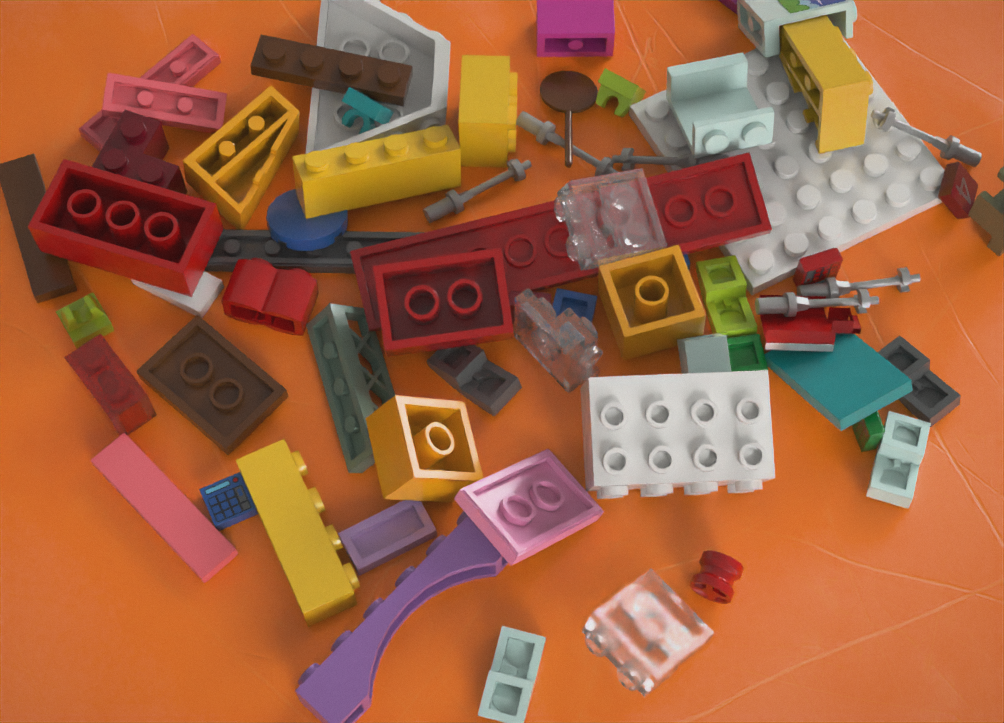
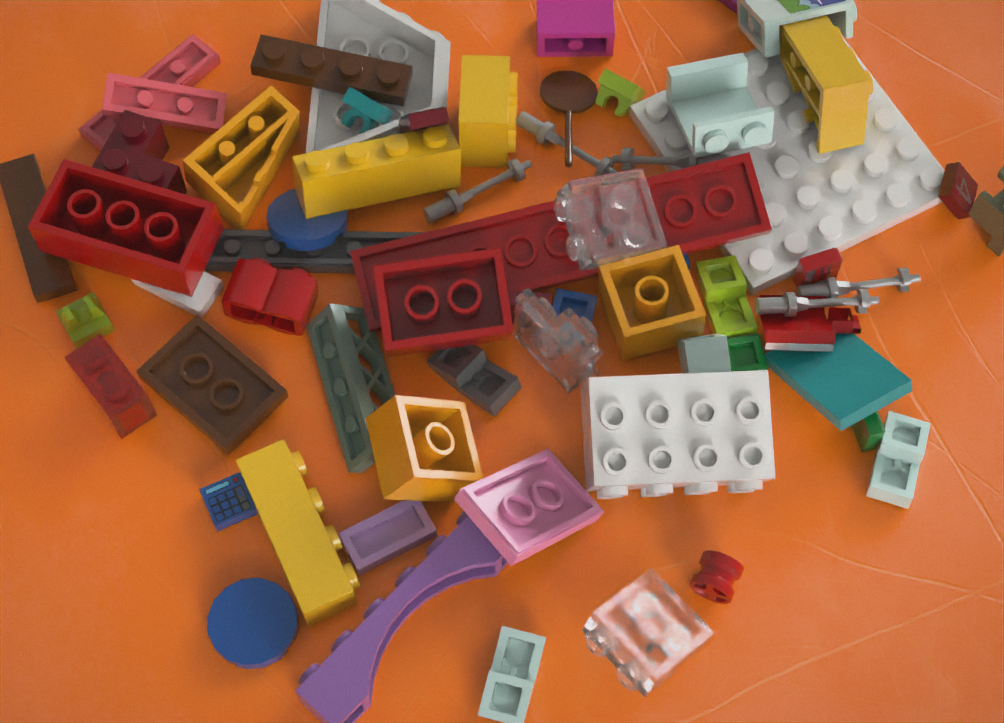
coral tile [90,433,238,584] -> none
light grey piece [871,107,982,168] -> none
dark grey slope [878,335,961,427] -> none
none -> blue tile [207,578,299,669]
none -> dark red tile [399,107,450,134]

